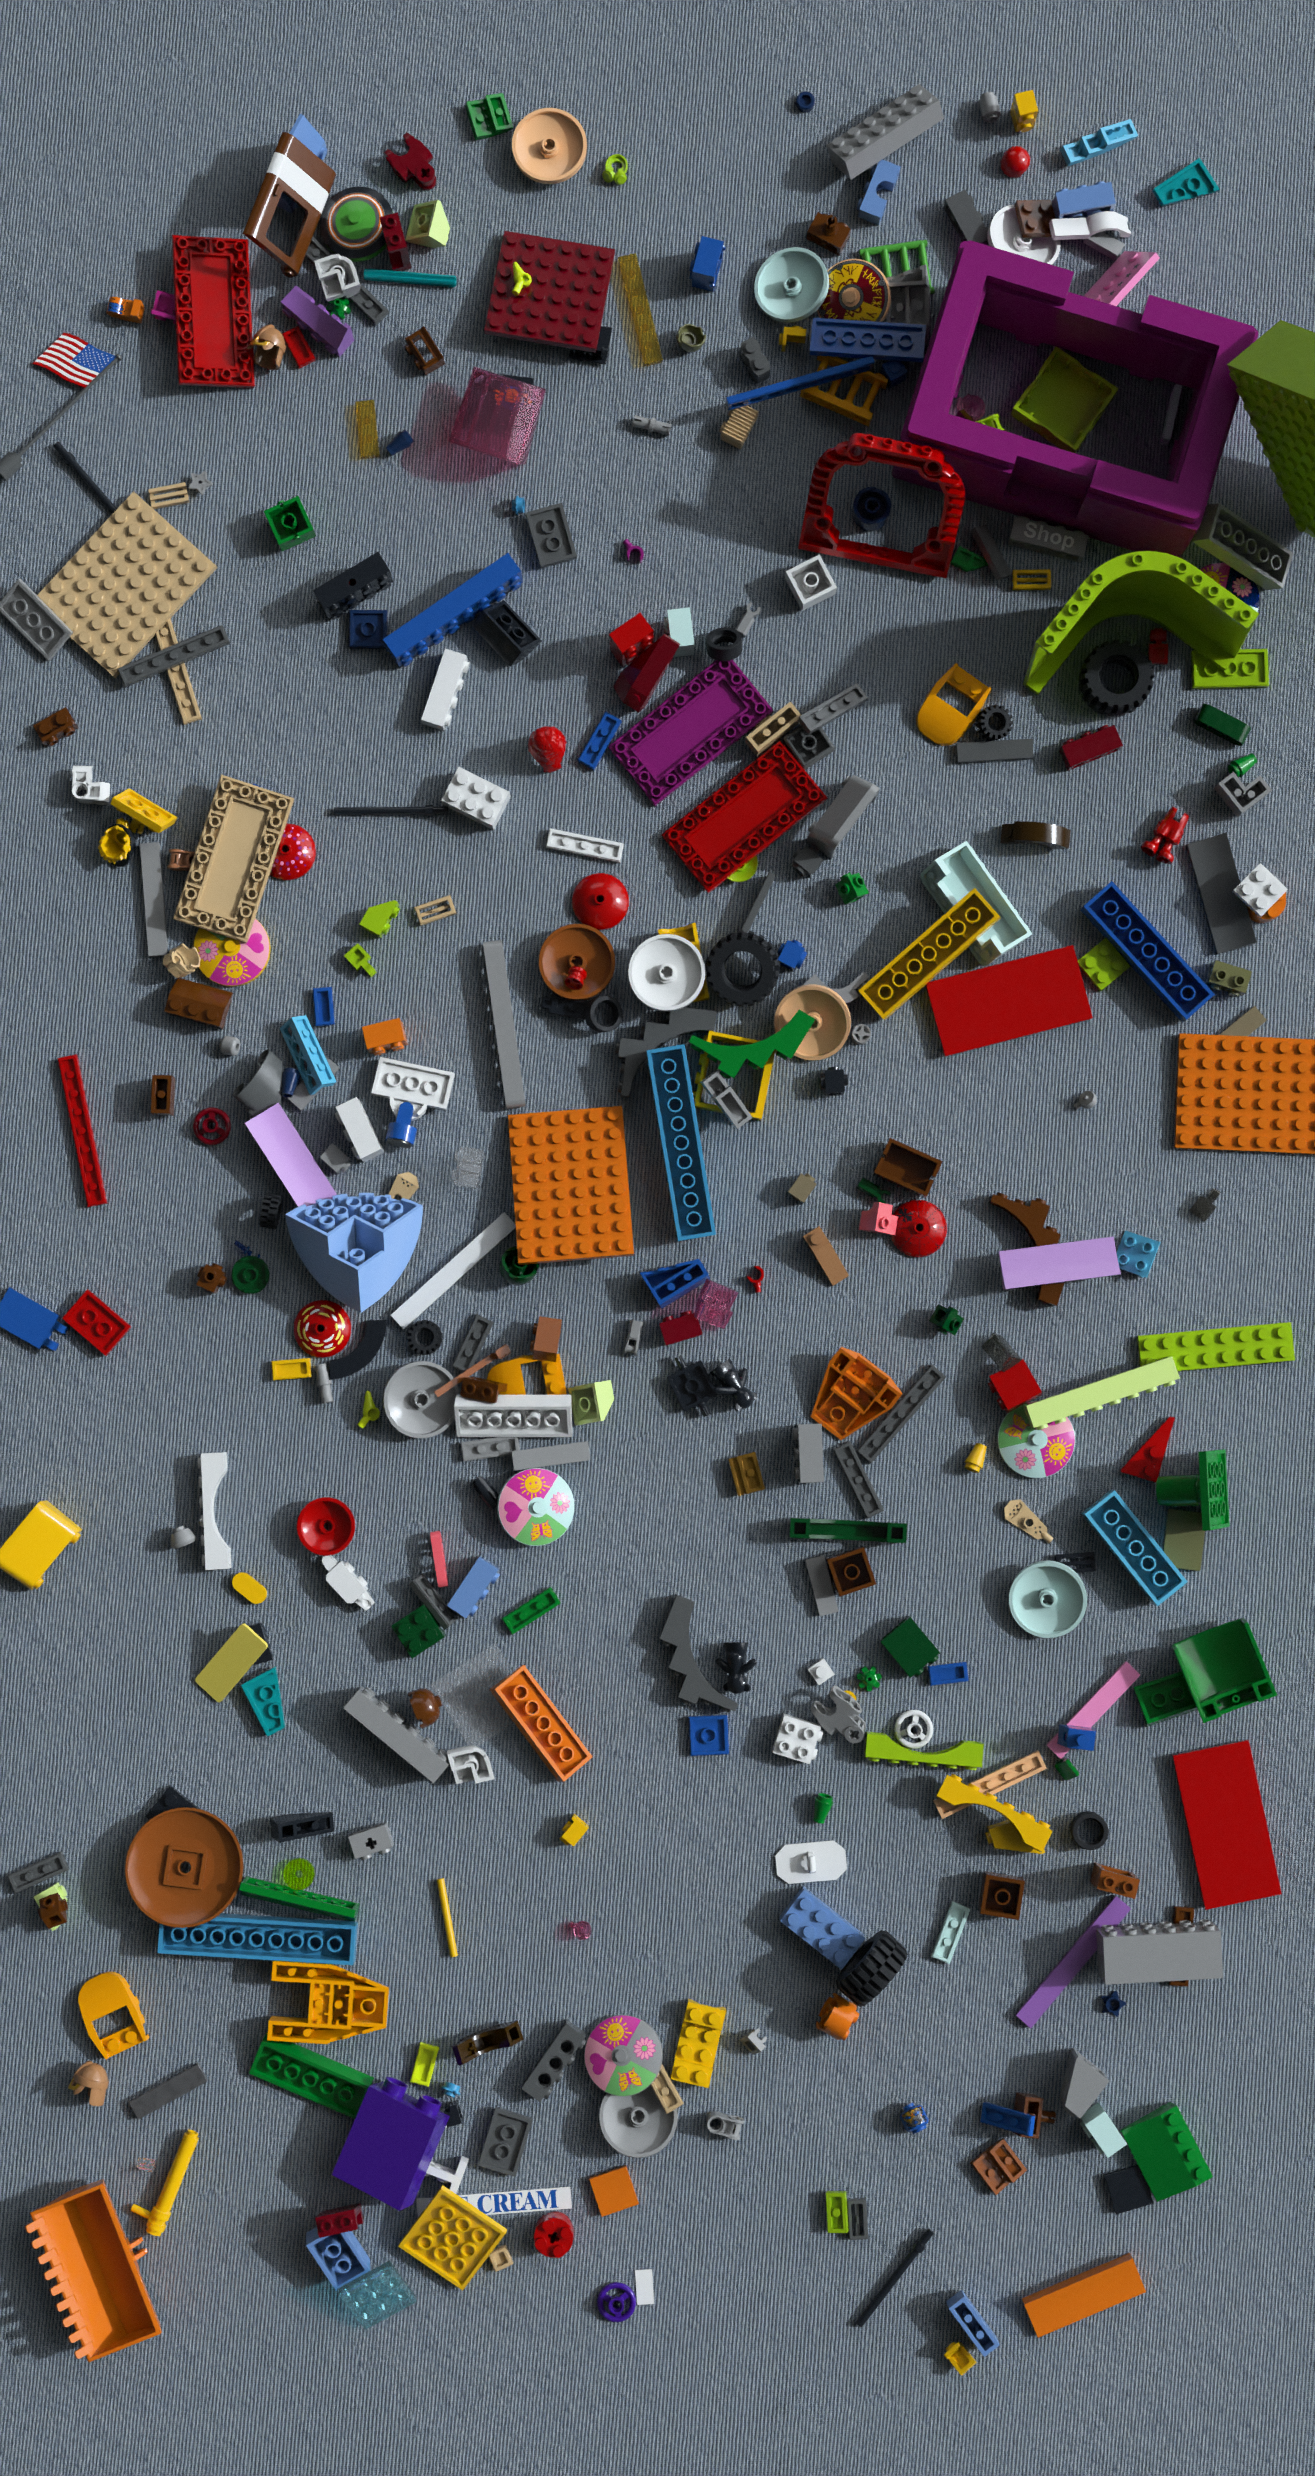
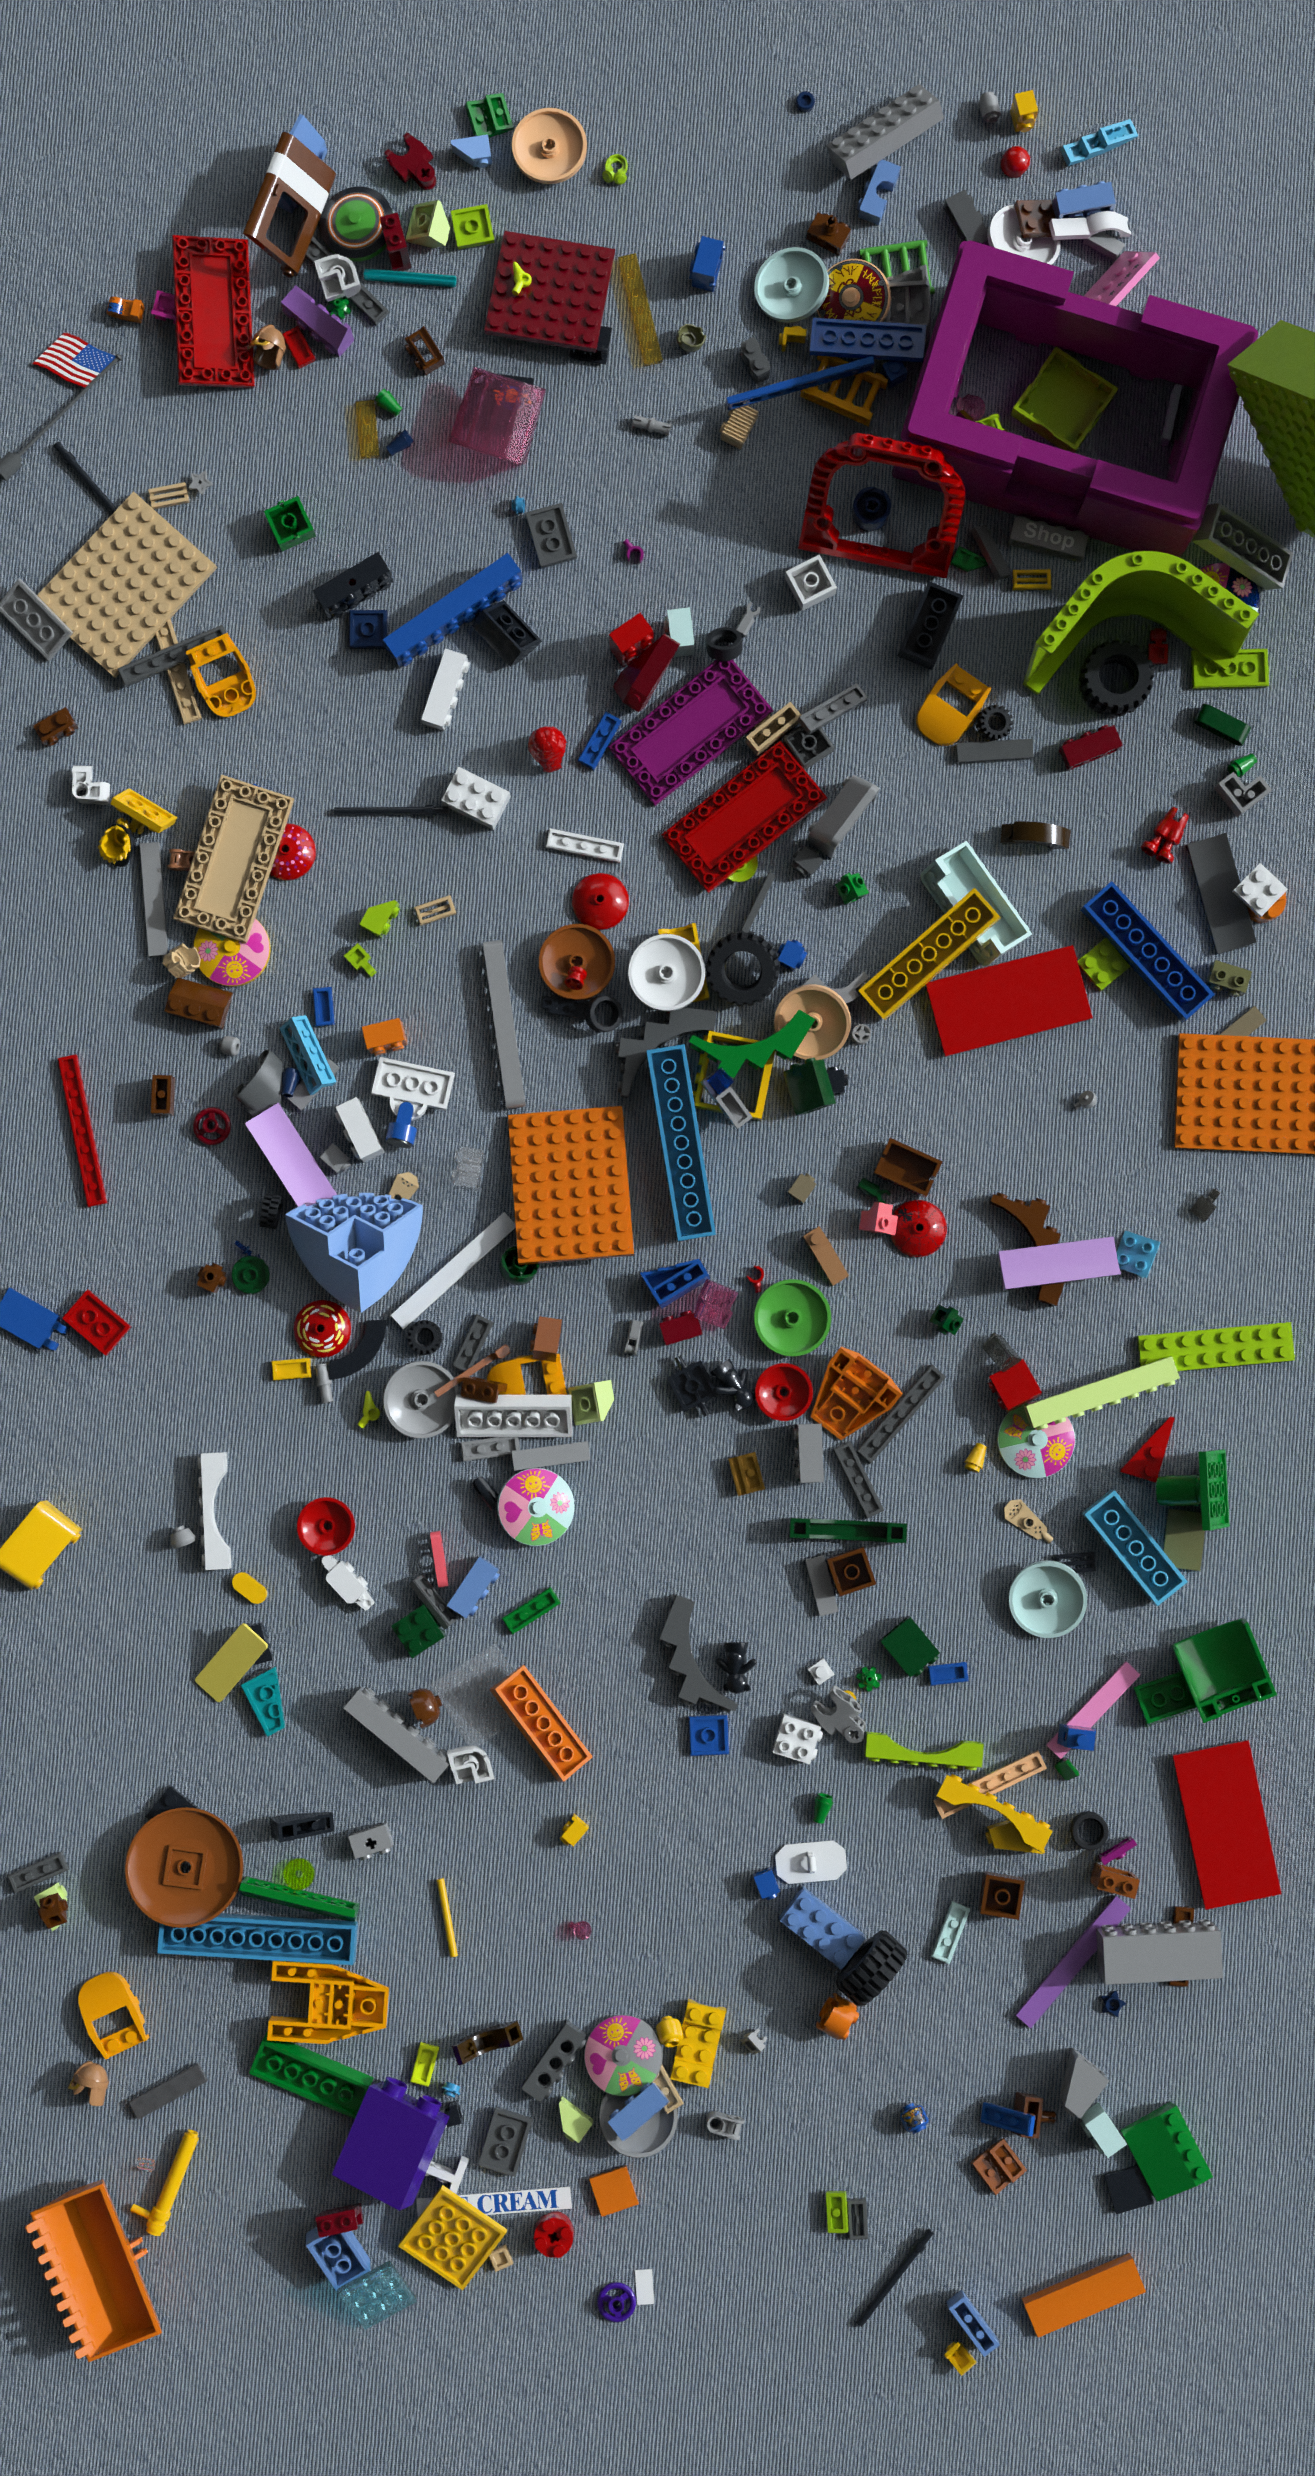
white piece [894,1710,933,1749] -> none
teal wing [1152,158,1220,207] -> none
none -> light orange slope [186,633,256,717]
none -> green cone [374,389,403,417]
none -> light blue slope [451,135,492,168]
none -> lime plate [451,204,495,250]
none -> yellowish green slope [559,2096,593,2143]
none -> medium blue brick [608,2082,670,2141]
none -> yellow head [656,2016,683,2048]
none -> clear blue tile [707,1067,734,1094]
none -> blue brick [753,1867,780,1900]
none -> bright green dish [754,1279,831,1356]
none -> red dish [755,1363,813,1421]
none -> dark green brick [783,1057,836,1116]
none -> black brick [898,581,964,671]
none -> magenta plate [1098,1836,1137,1865]

